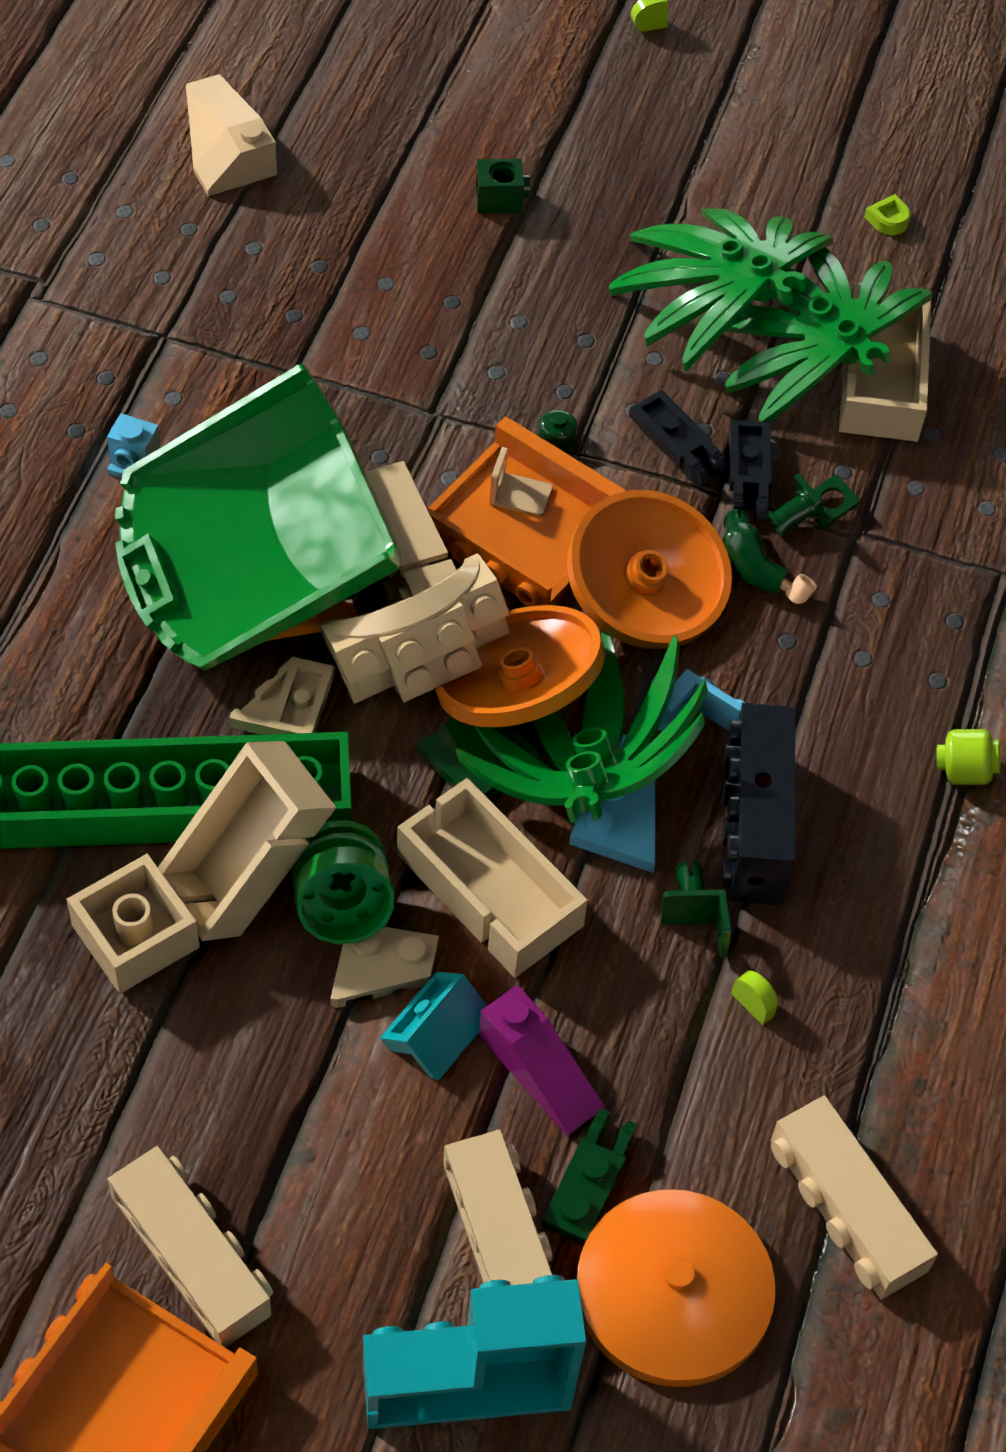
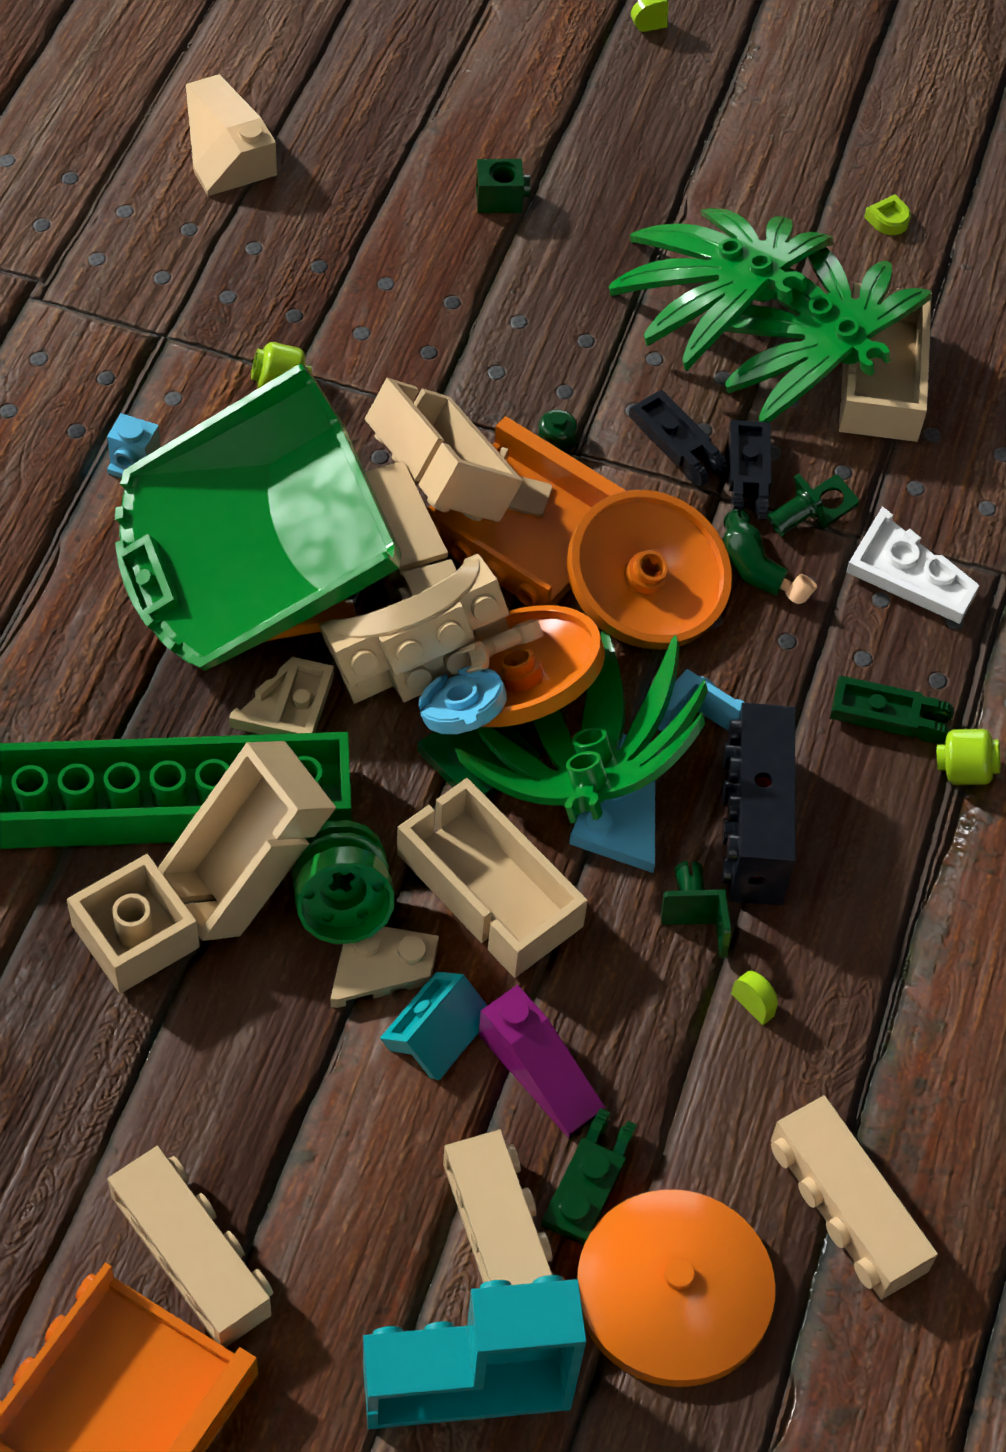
none -> lime head [251,342,312,389]
none -> tan piece [365,378,523,522]
none -> medium azure tile [419,666,507,734]
none -> tan arm [459,619,544,674]
none -> dark green hinge [829,675,954,745]
none -> white wing [846,506,979,624]

